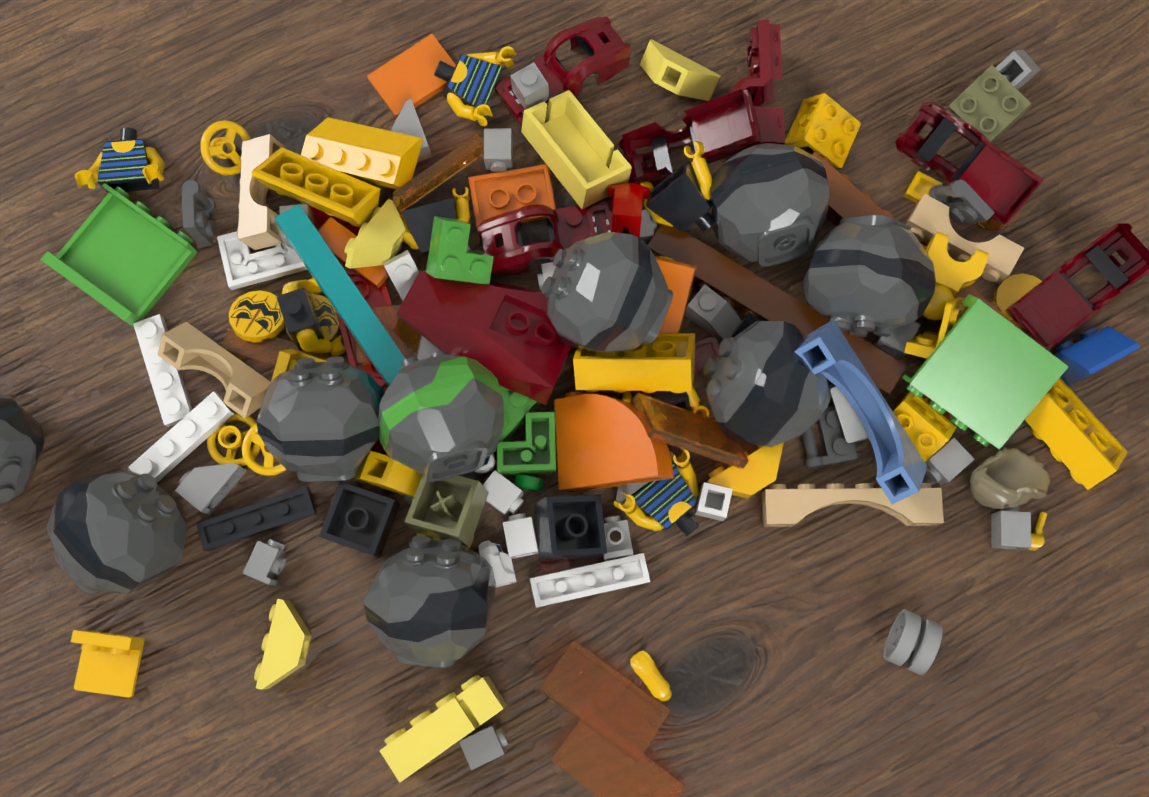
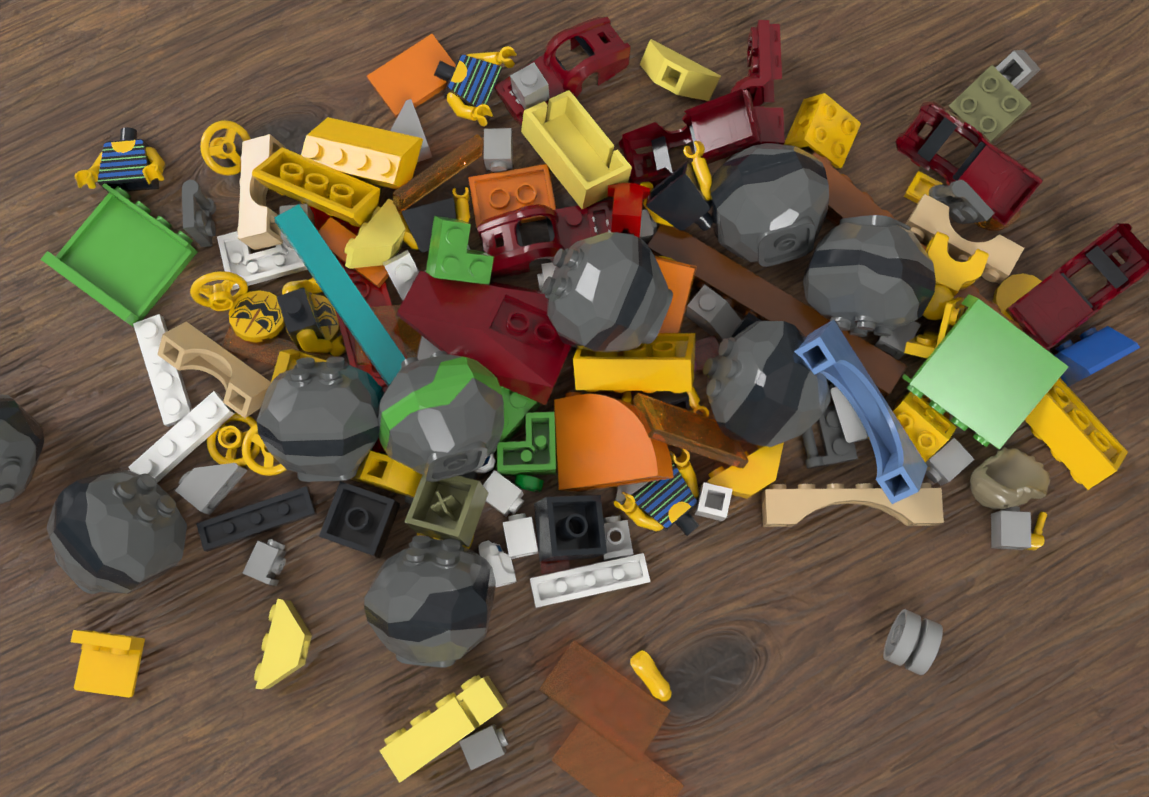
none -> yellow piece [190,271,248,311]

